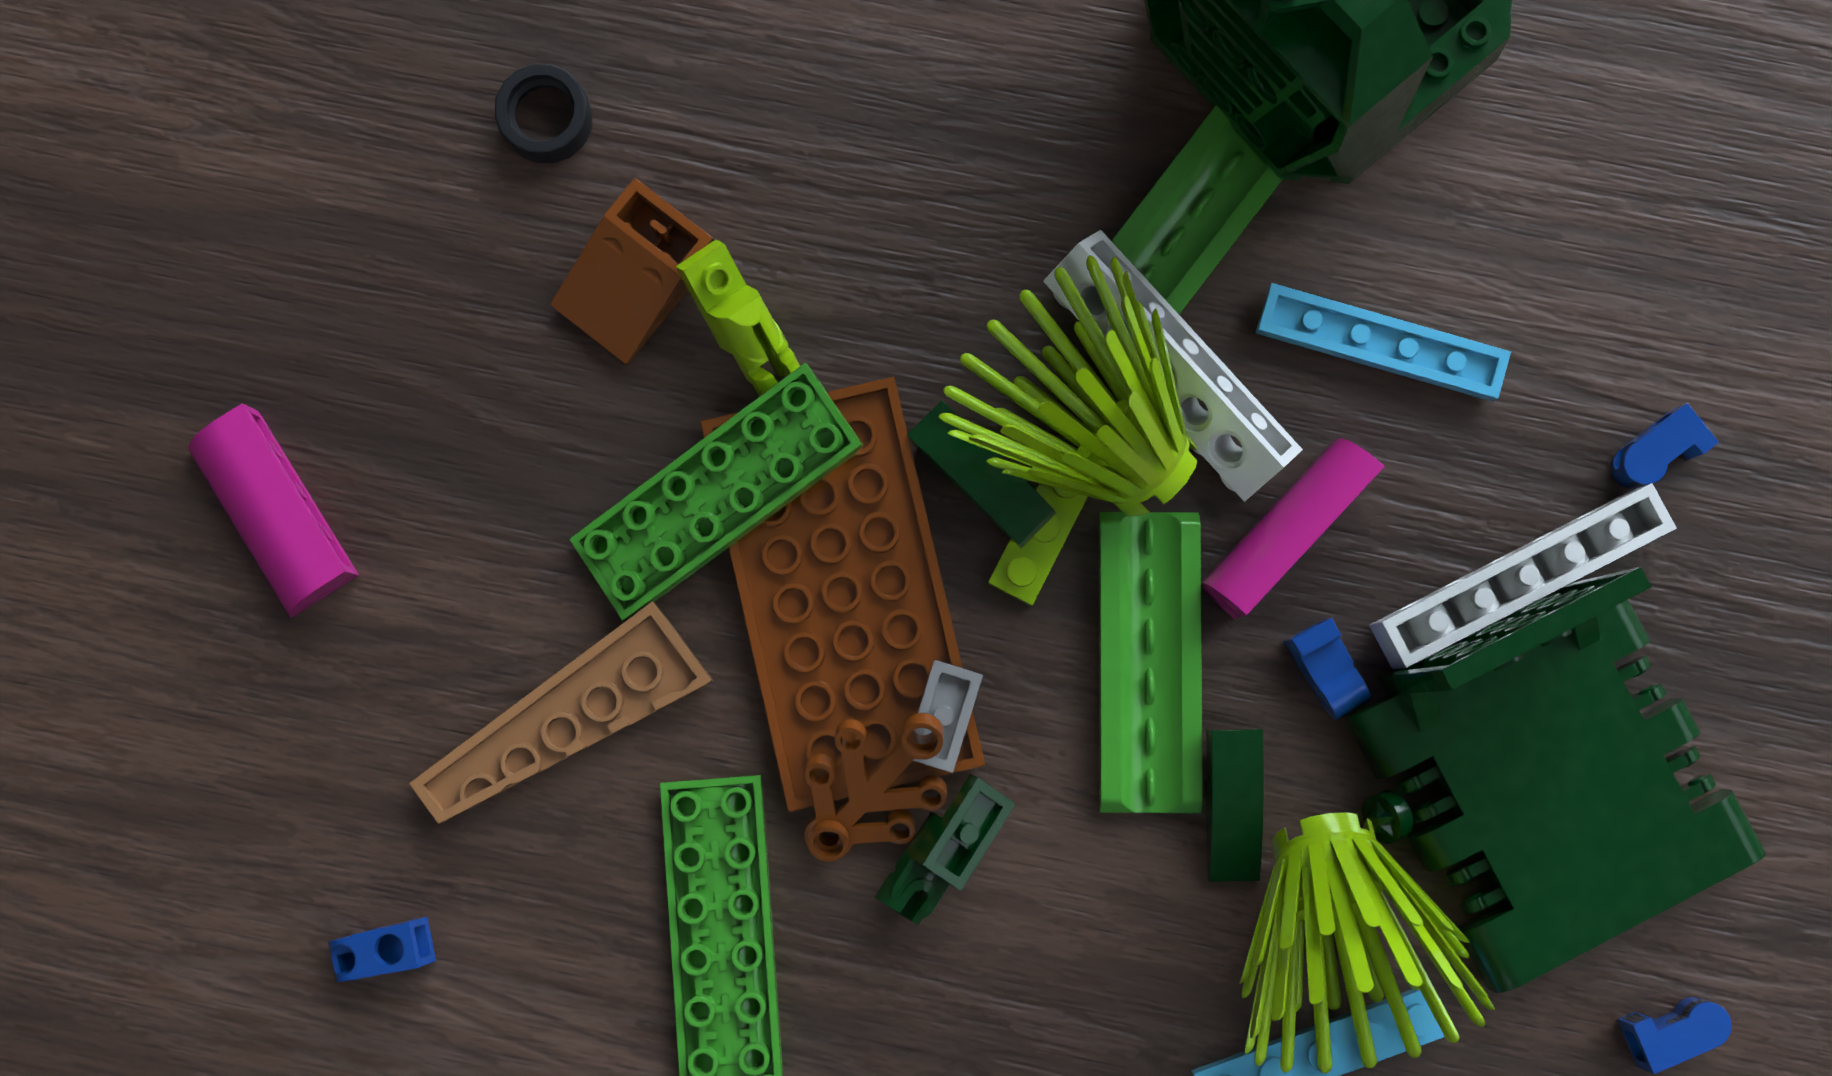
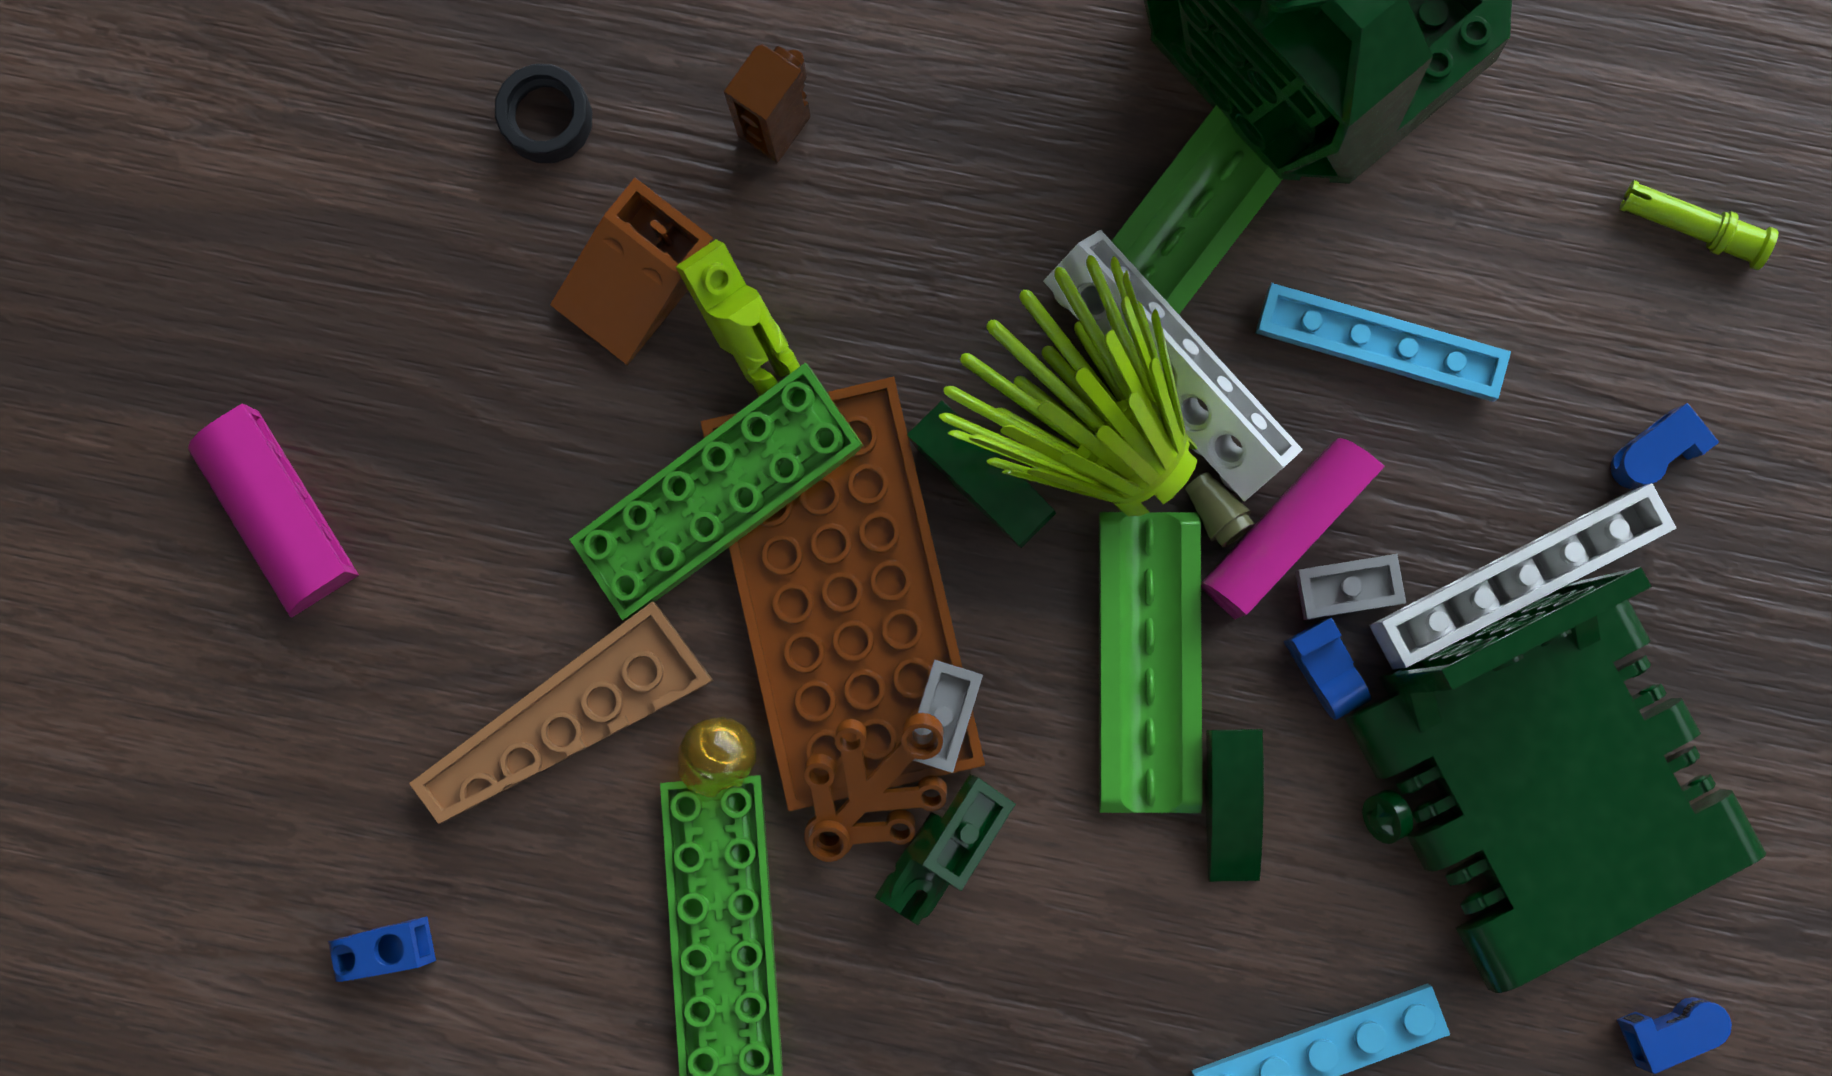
lime plate [988,483,1088,606] -> none
lime plant [1239,812,1495,1074] -> none
none -> clear yellow hair [677,717,756,797]
none -> reddish brown piece [724,44,811,163]
none -> olive cone [1185,472,1255,548]
none -> light grey plate [1295,554,1406,620]
none -> lime pin [1620,180,1779,271]

